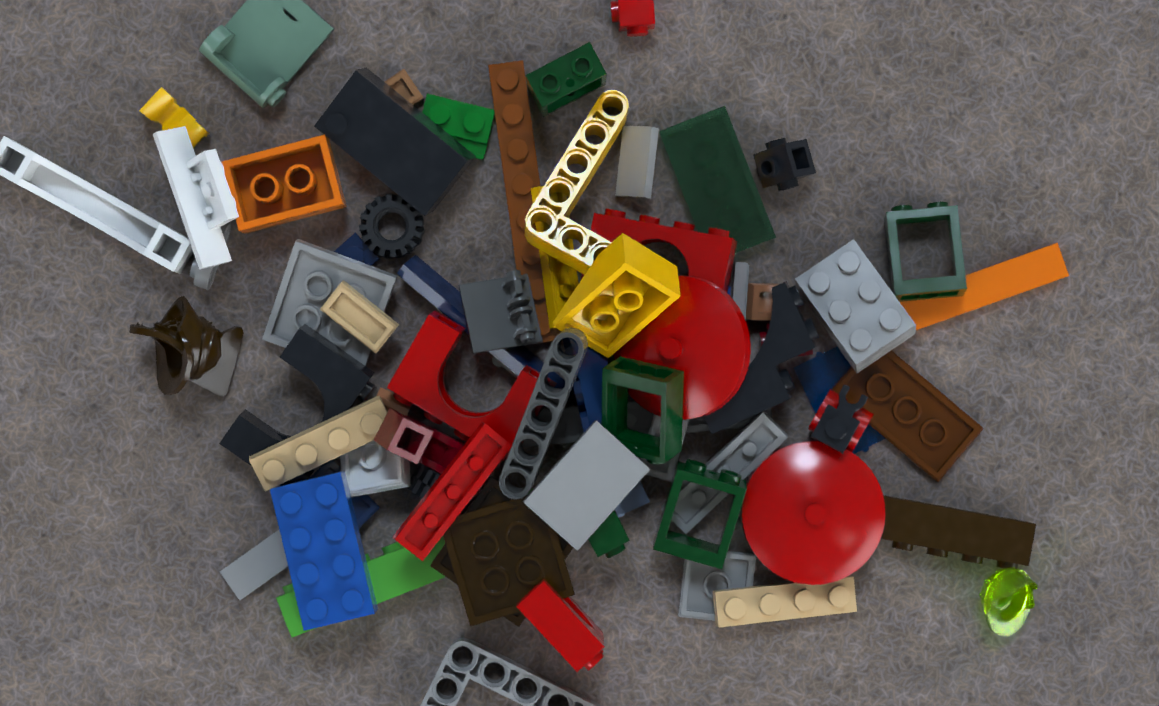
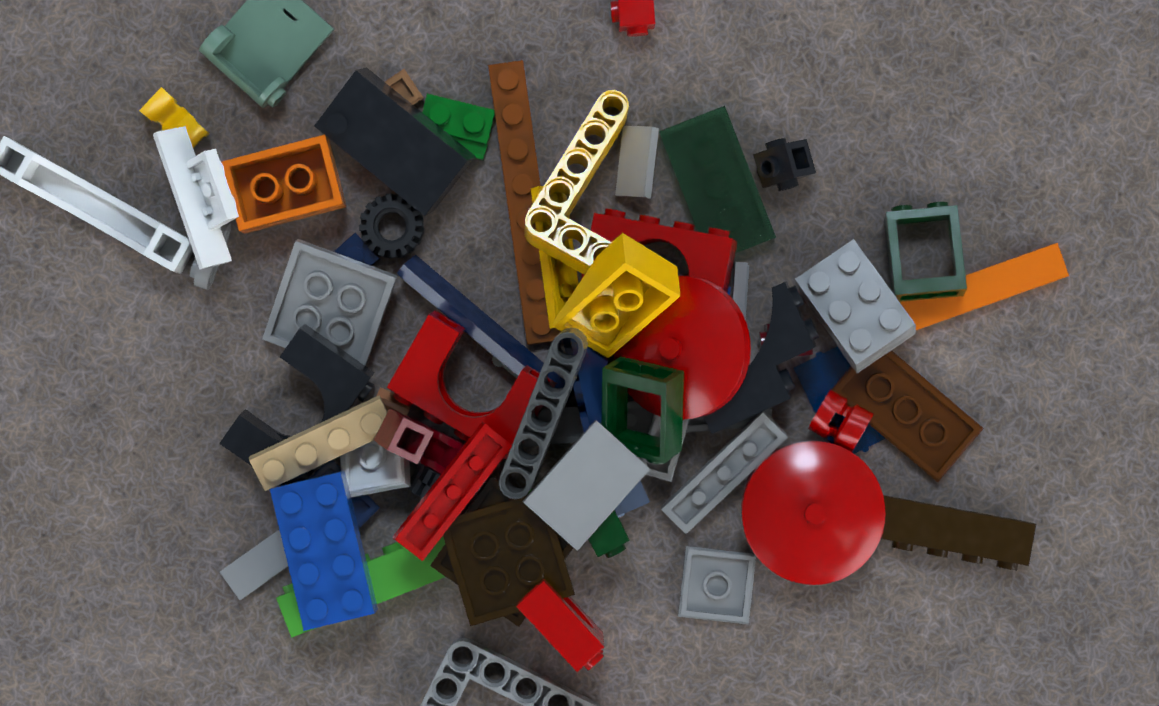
dark brown helmet [129,296,244,396] -> none
tan tile [320,280,399,354] -> none
dark grey hinge [459,270,543,354] -> none
dark green window [525,42,607,117] -> none
dark green window [653,459,747,570] -> none
tan plate [713,575,857,628] -> none
nougat plate [746,283,779,320] -> none
black plate [811,384,868,454] -> none
clear neon green piece [979,568,1038,636] -> none

